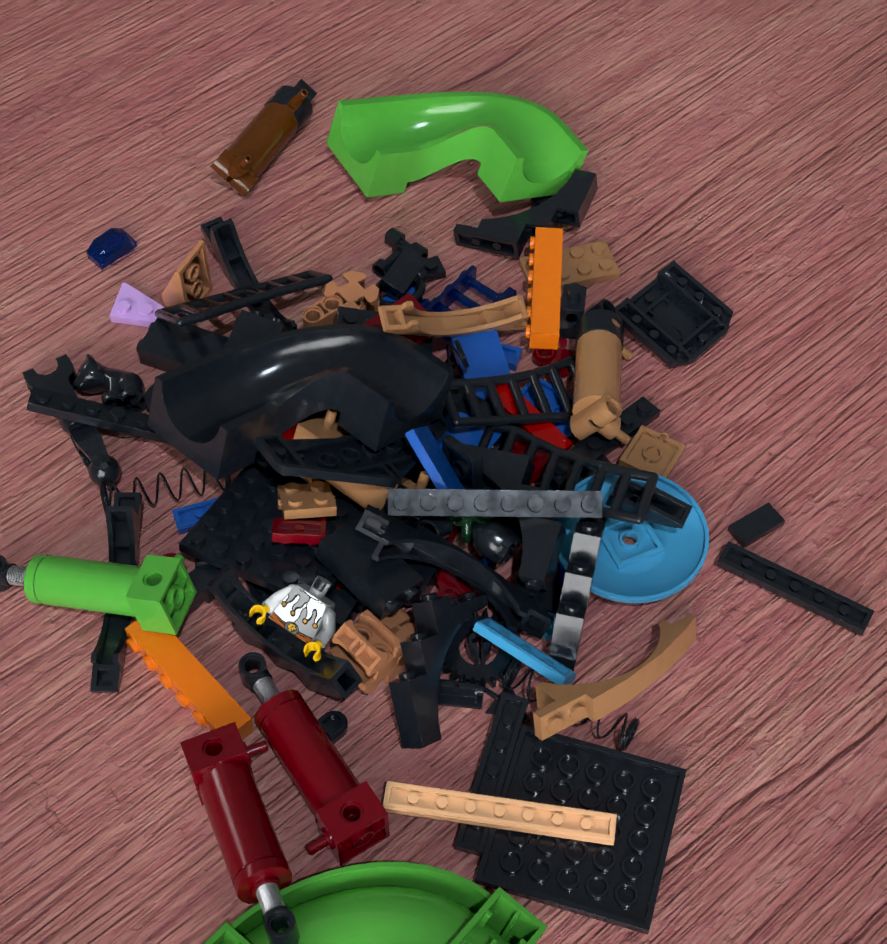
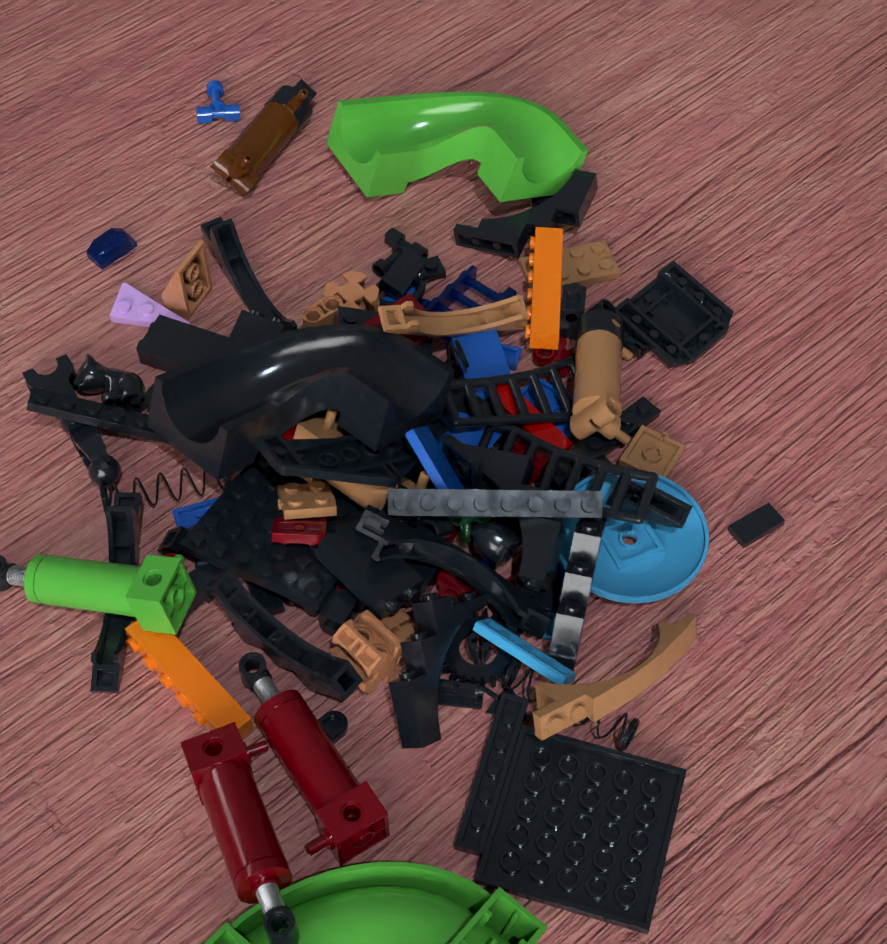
black bar [155,270,333,327] -> none
torso [249,576,336,662] -> none
light nougat tile [383,781,617,845] -> none
black plate [716,541,874,636] -> none
none -> black plate [157,526,188,556]
none -> blue bar [196,80,240,124]
none -> black axle [624,331,649,358]

